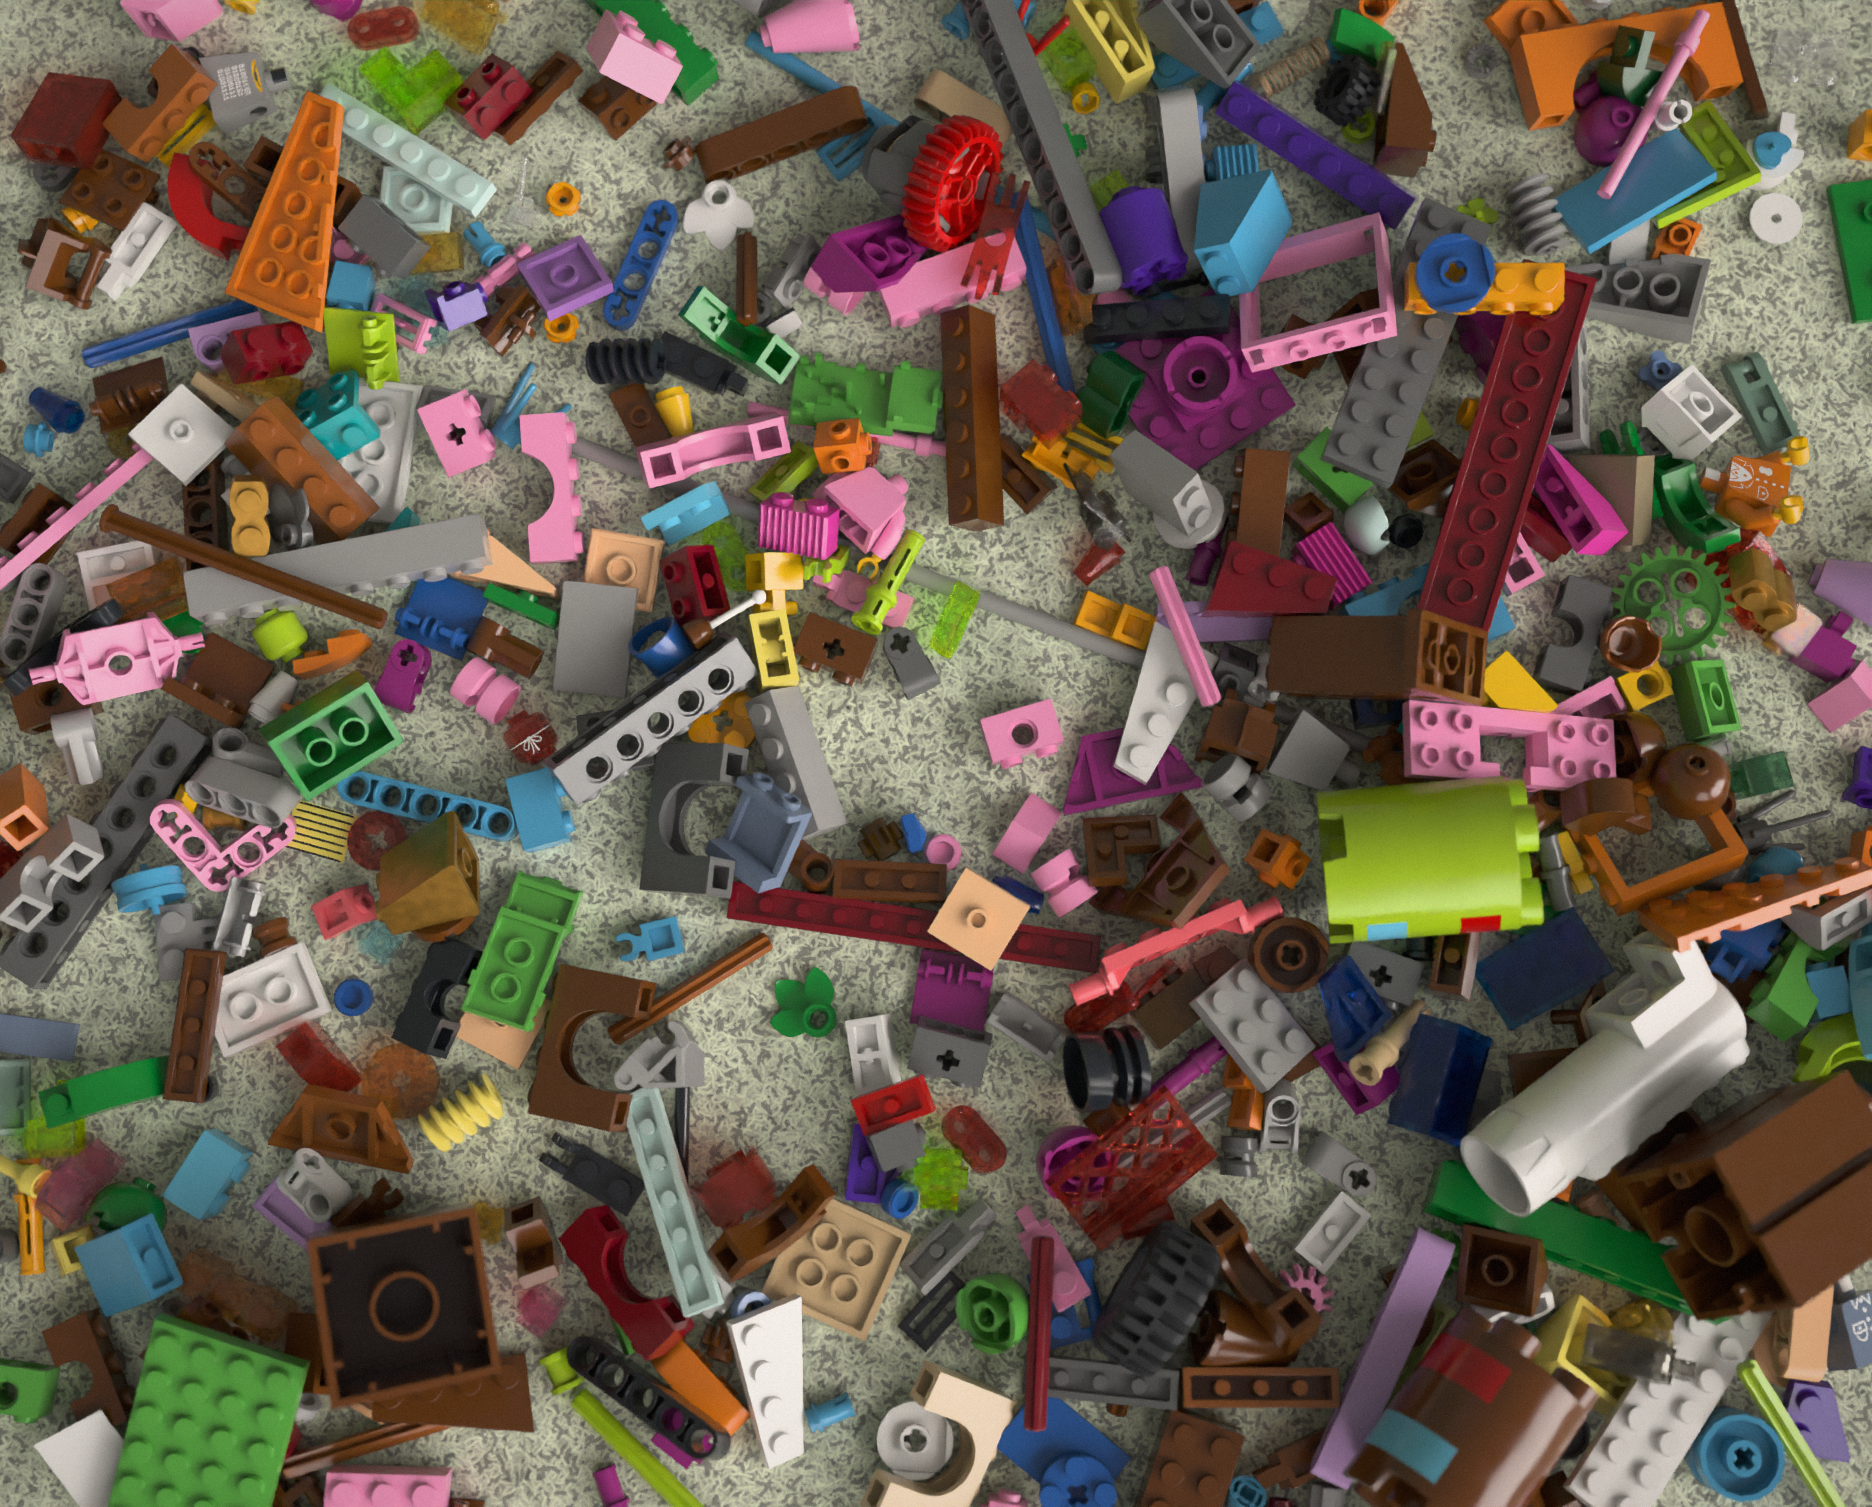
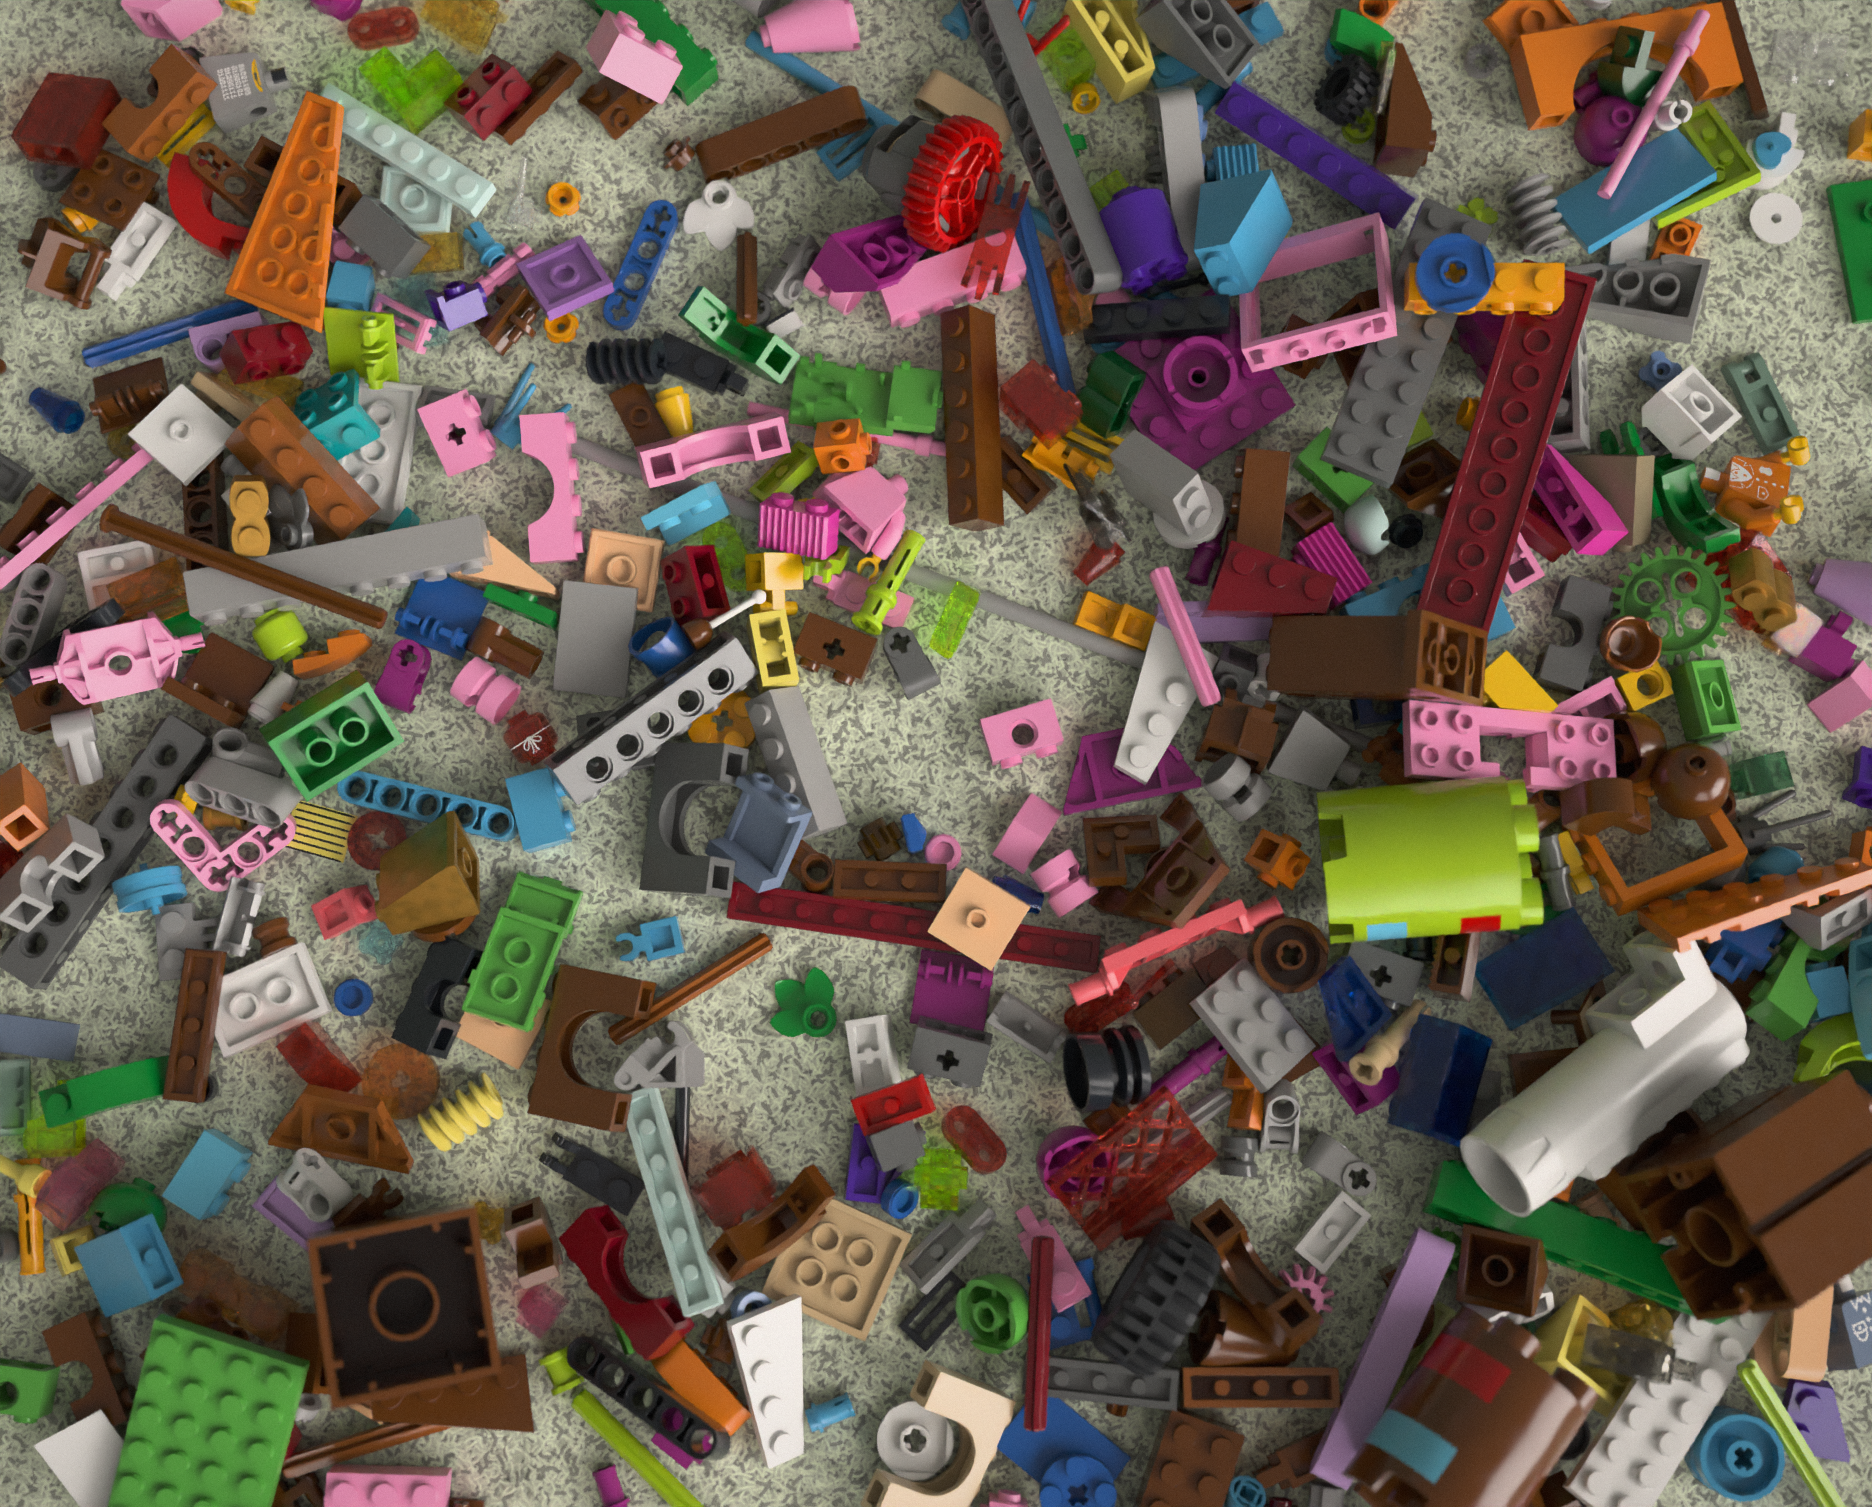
dark azure plate [24,422,55,457] -> none
tan piece [1251,37,1330,99] -> none

